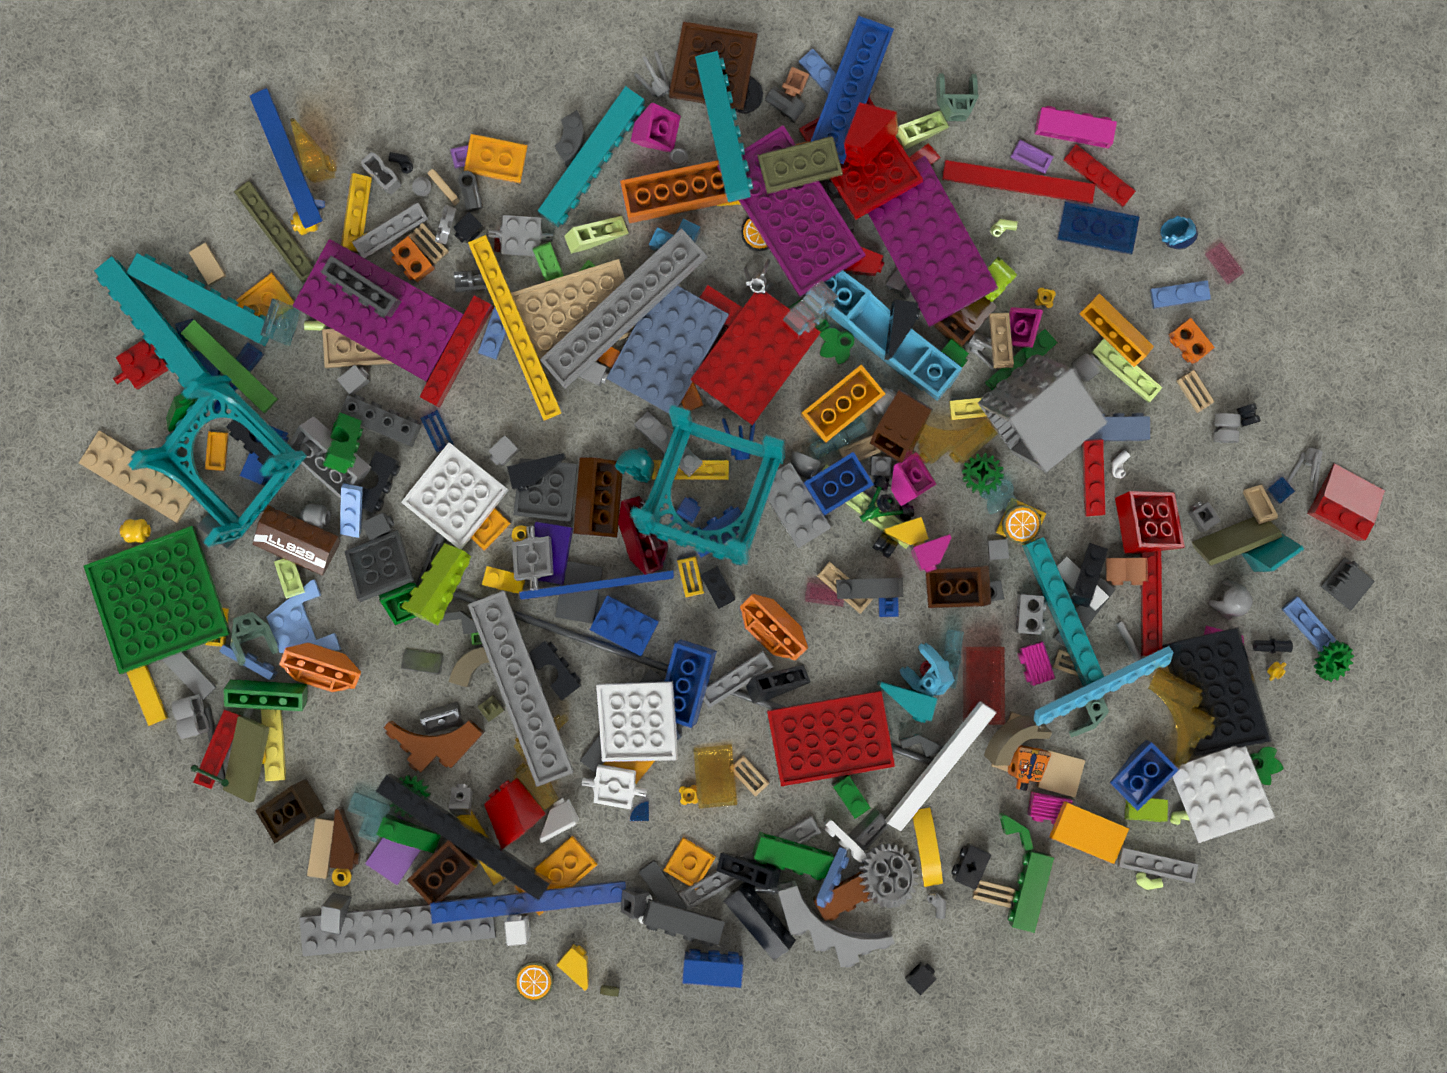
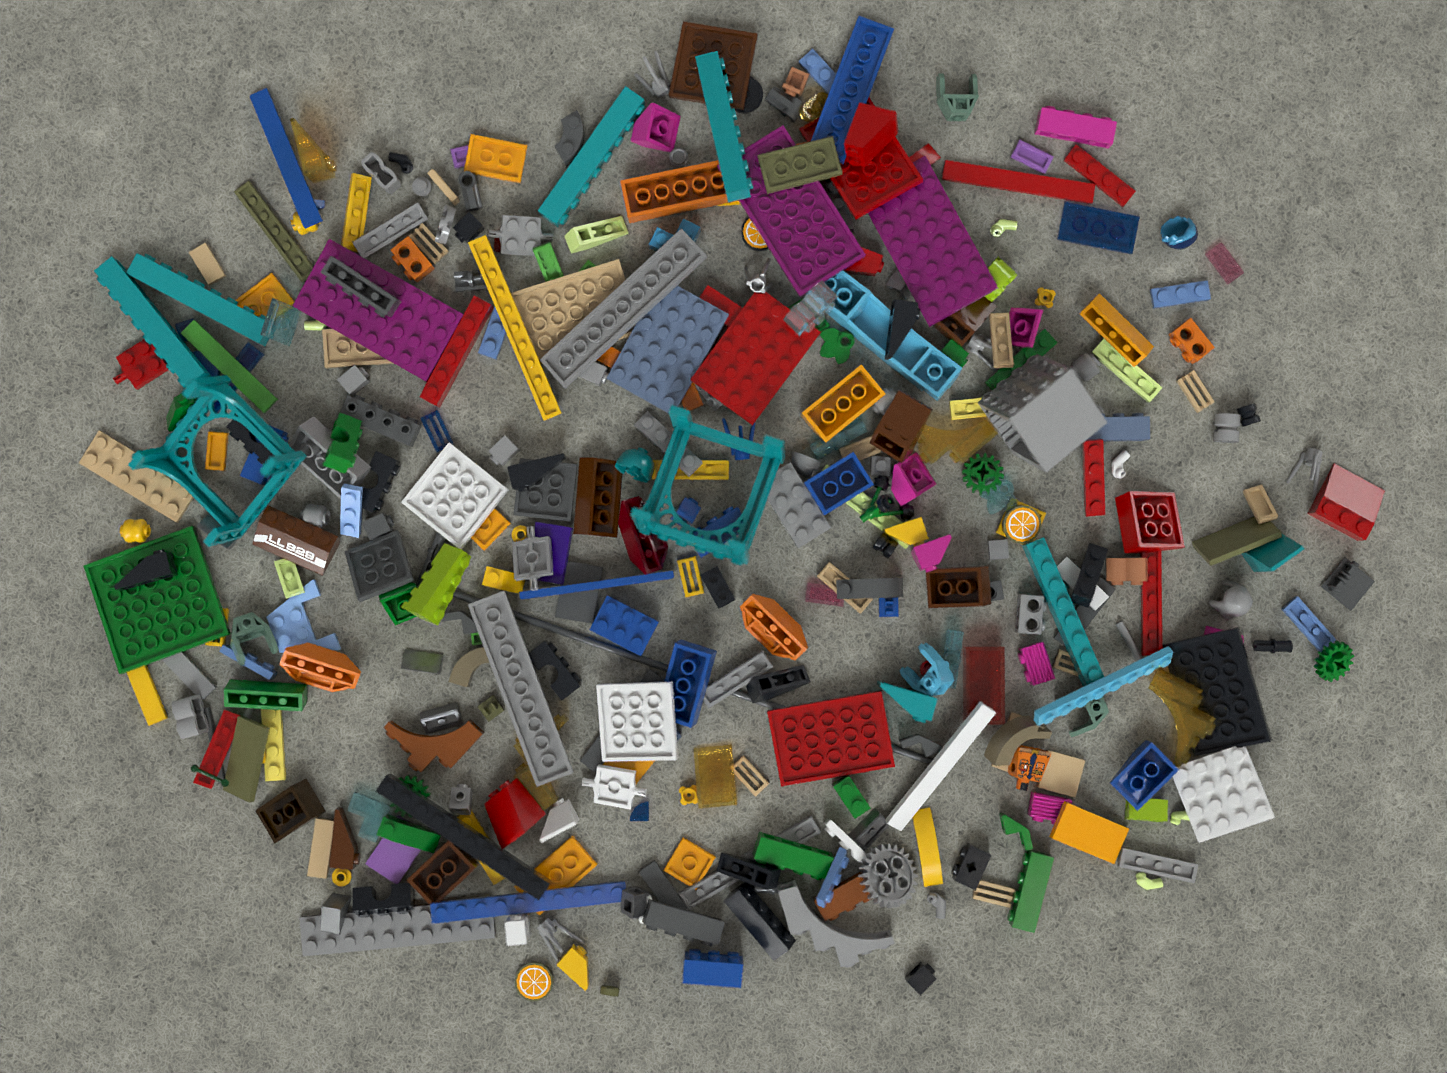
yellowish green slope [895,111,949,150] -> none
flat silver brick [1188,501,1221,532] -> none
green plate [1250,746,1284,785] -> none
clear blue tile [1267,477,1295,504] -> none
yellow plate [1267,661,1287,681] -> none
none -> black slope [114,549,178,591]
none -> black arch [352,883,415,918]
none -> light grey plant [537,917,584,961]
none -> clear yellow plate [799,92,828,122]

